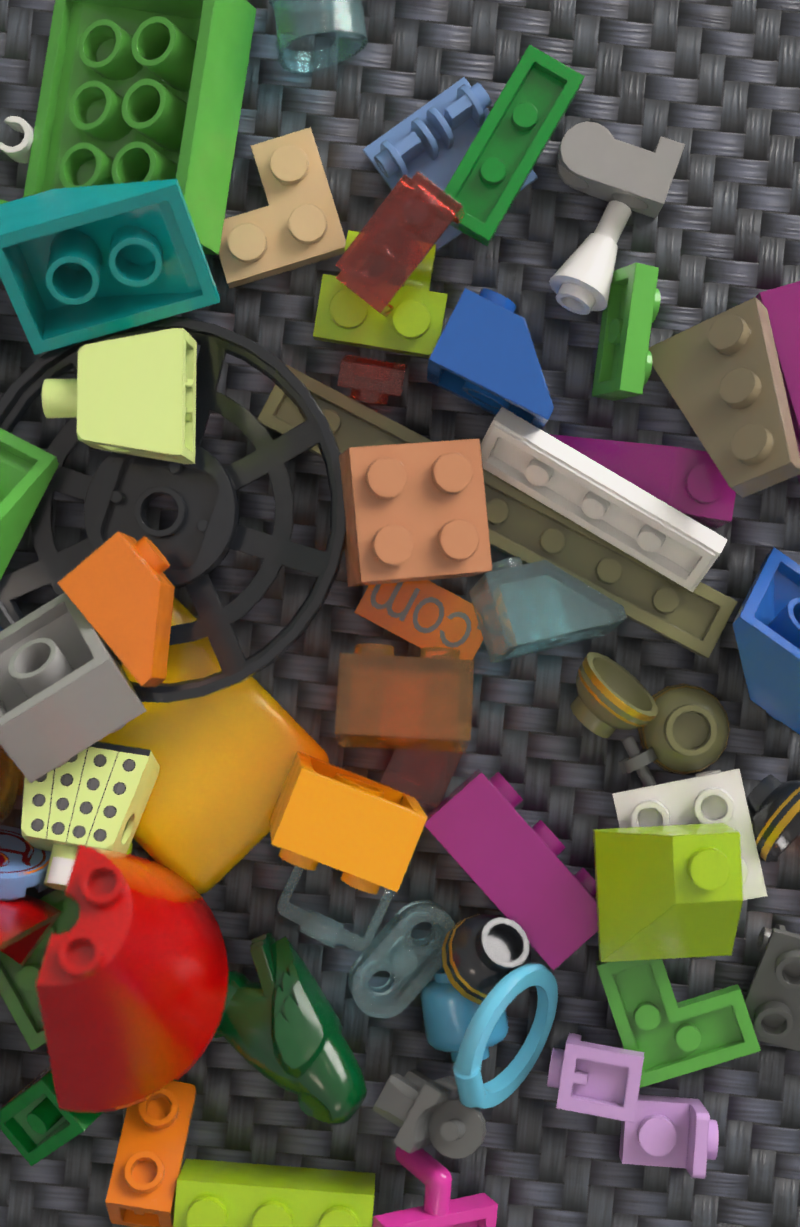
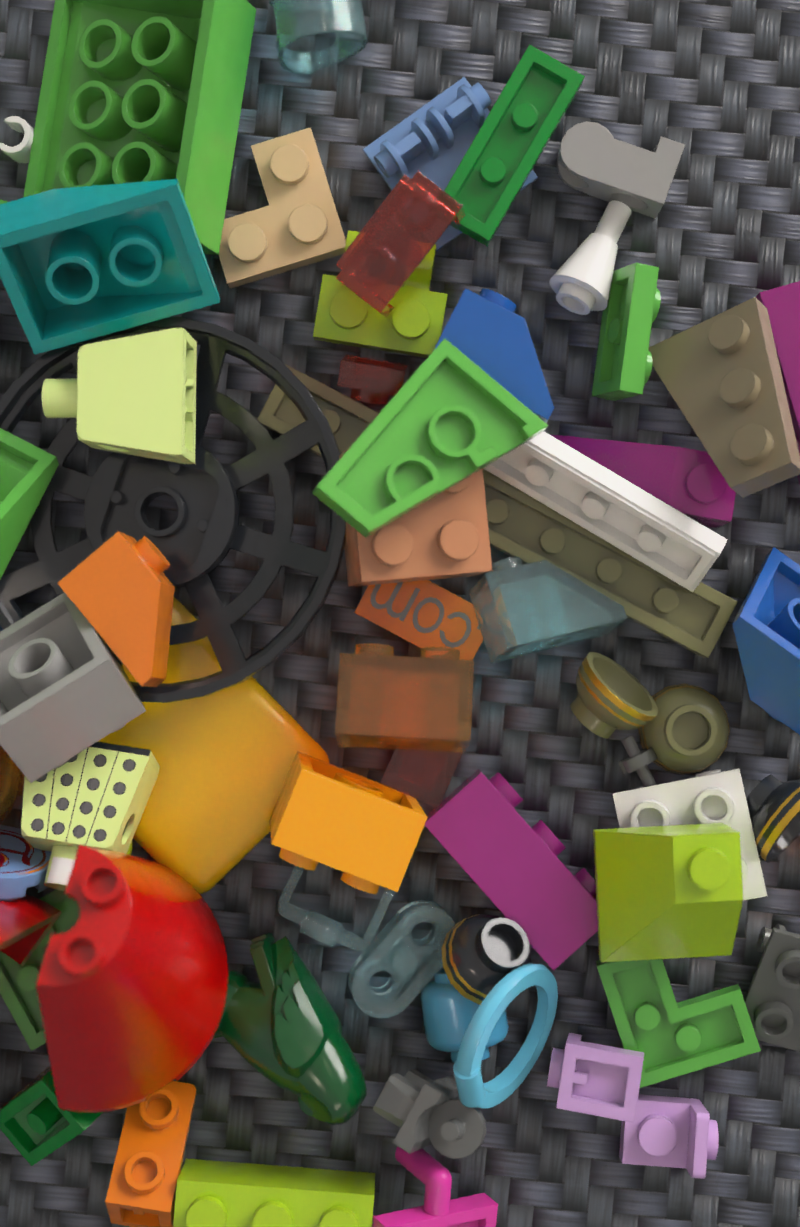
none -> bright green wing [313,338,548,538]

